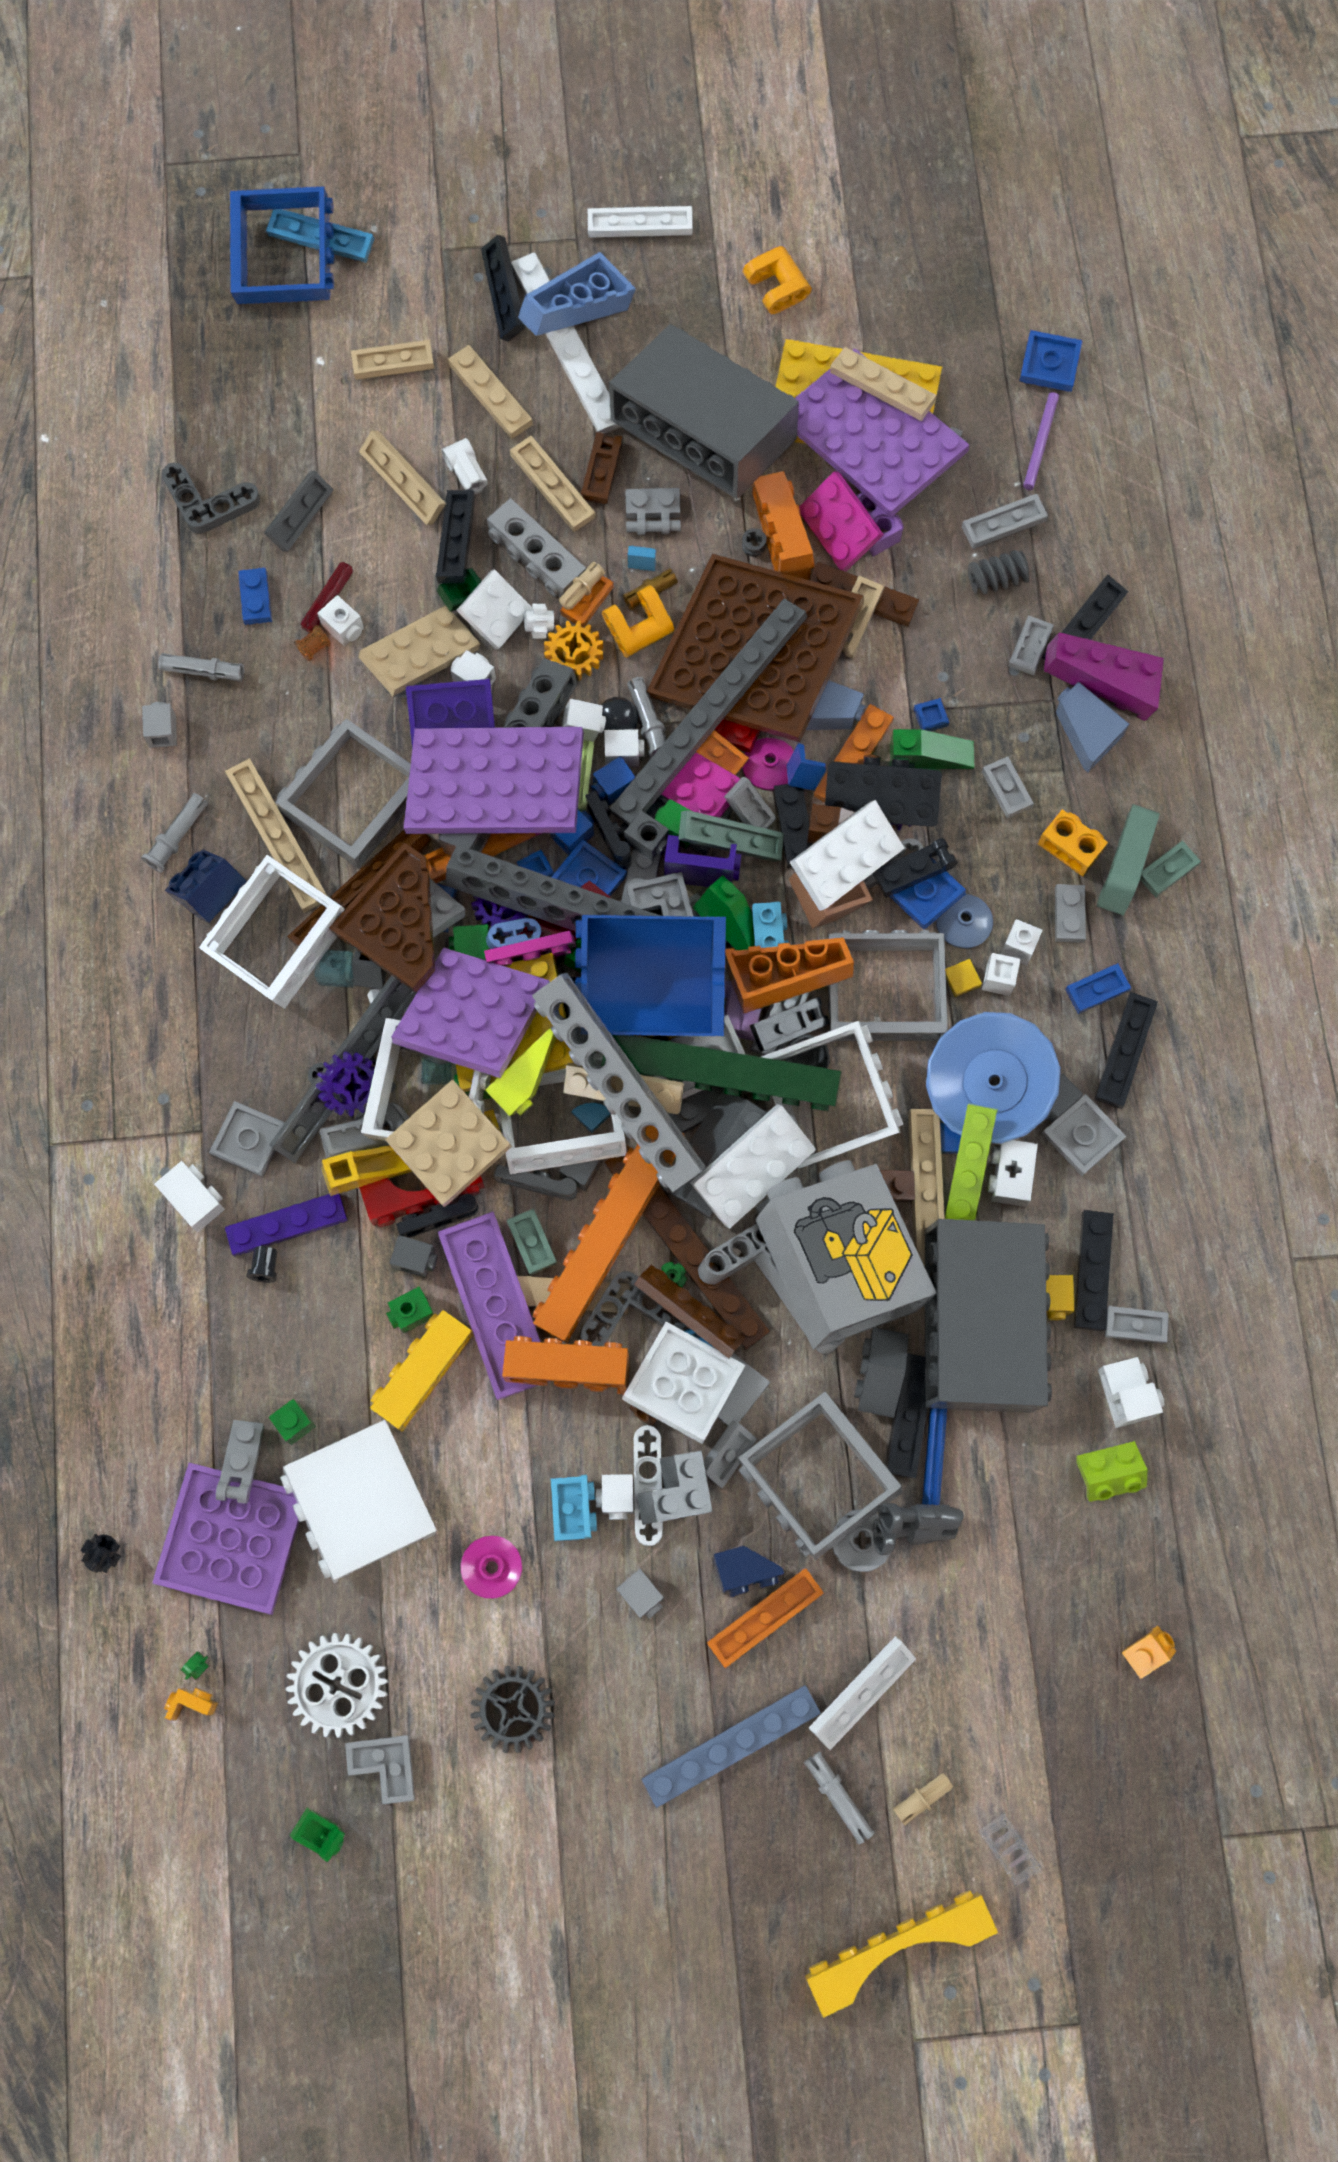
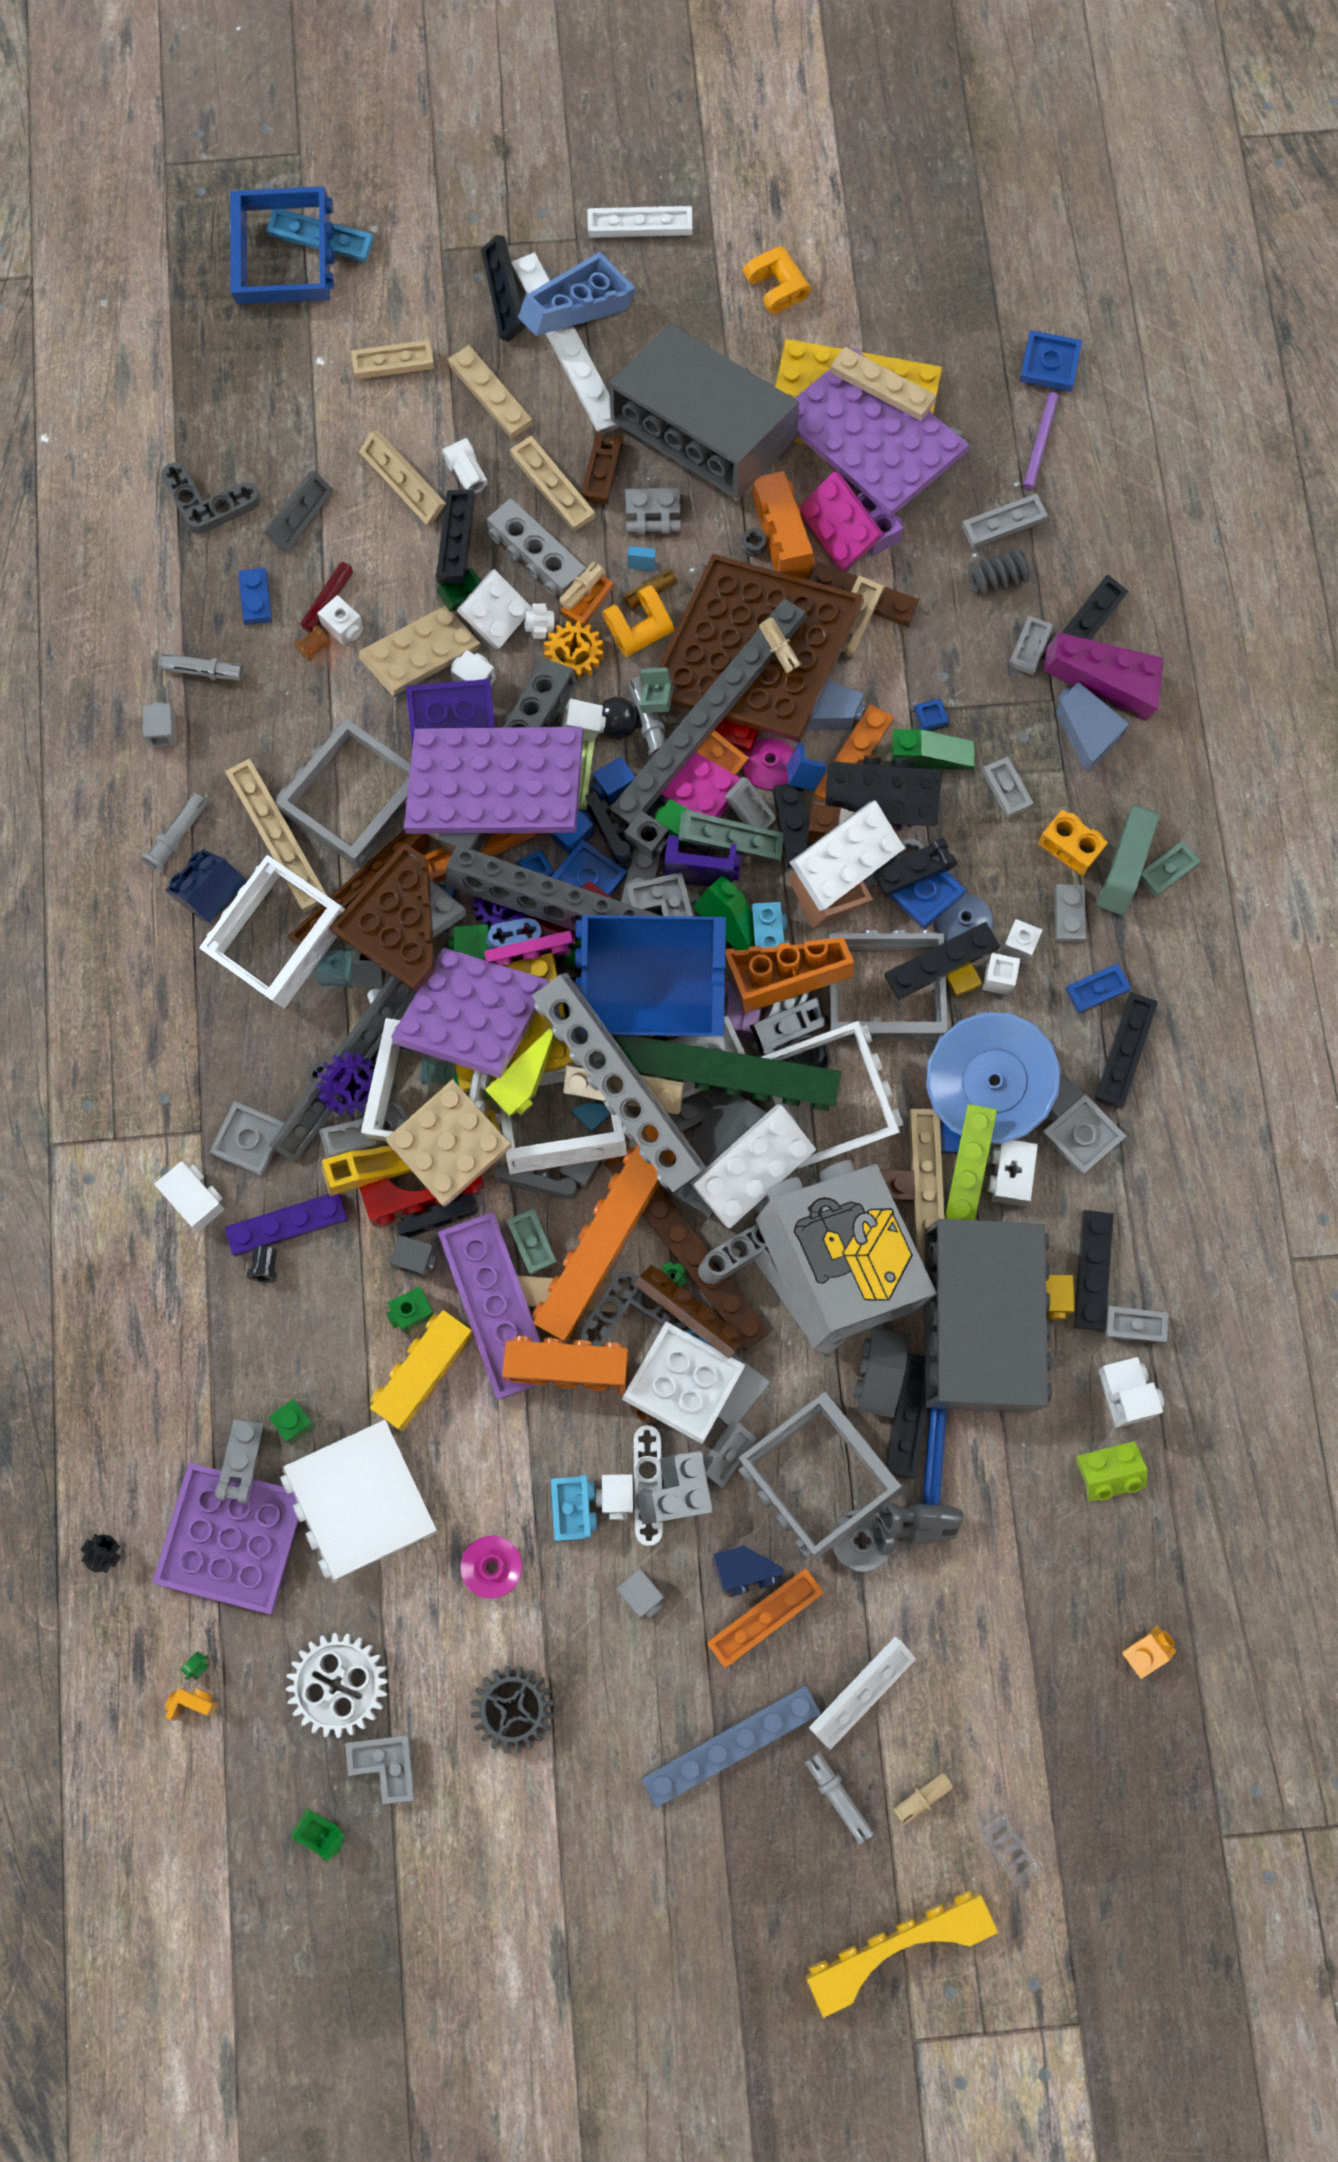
white brick [605,729,644,767] -> none
none -> sand green bracket [640,667,674,713]
none -> tan axle [759,618,802,674]
none -> black plate [884,922,1000,1000]

